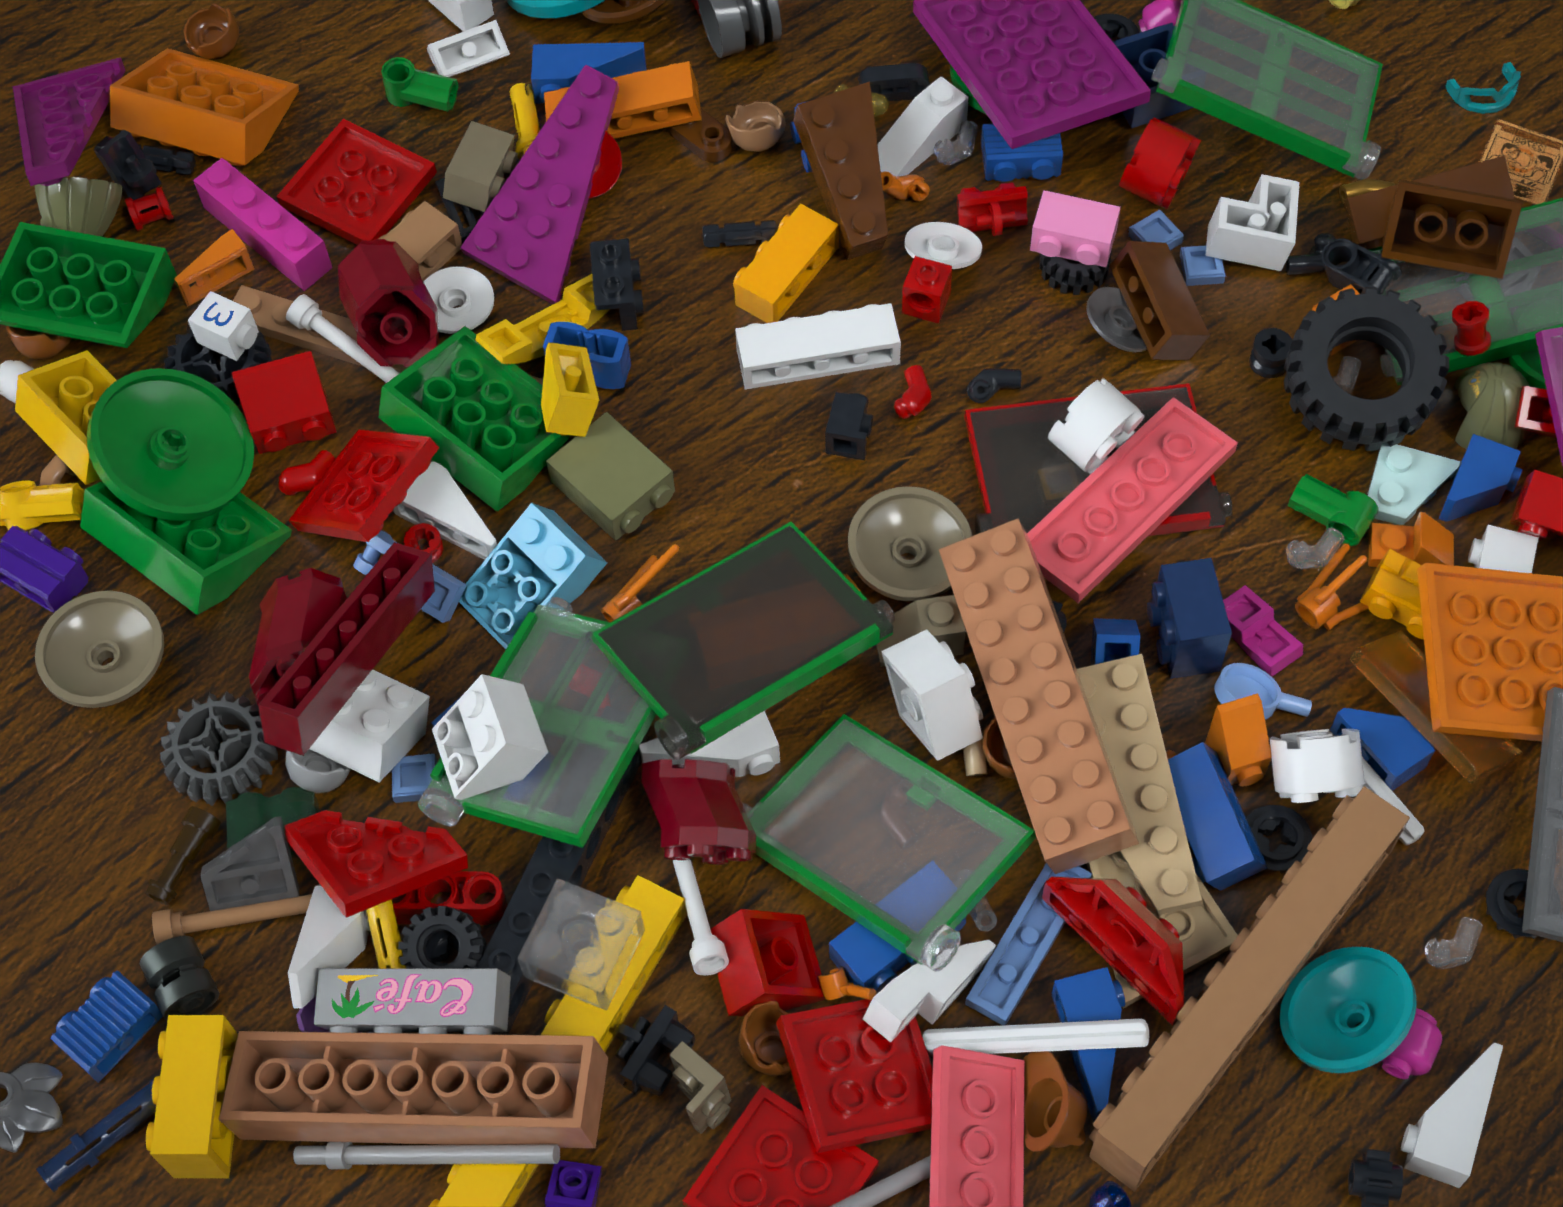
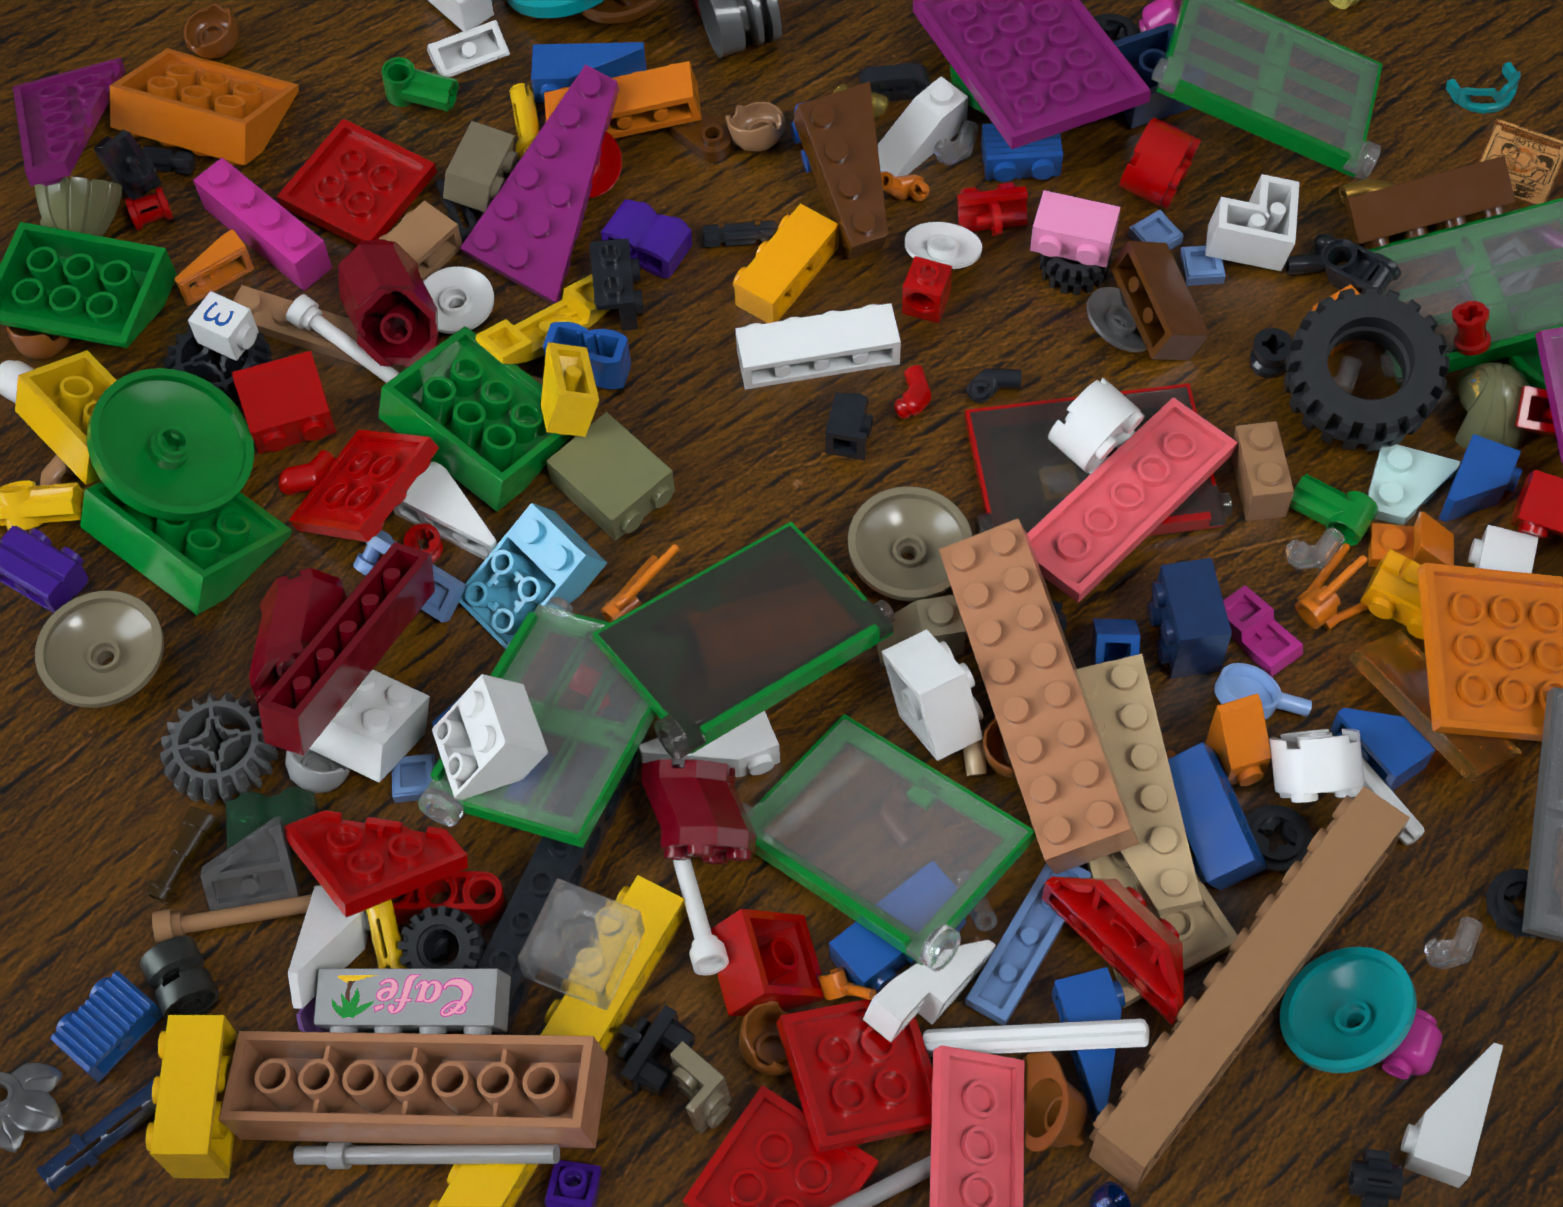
reddish brown slope [1381,179,1523,279] -> none
none -> dark purple brick [601,199,692,279]
none -> medium nougat brick [1231,421,1294,521]

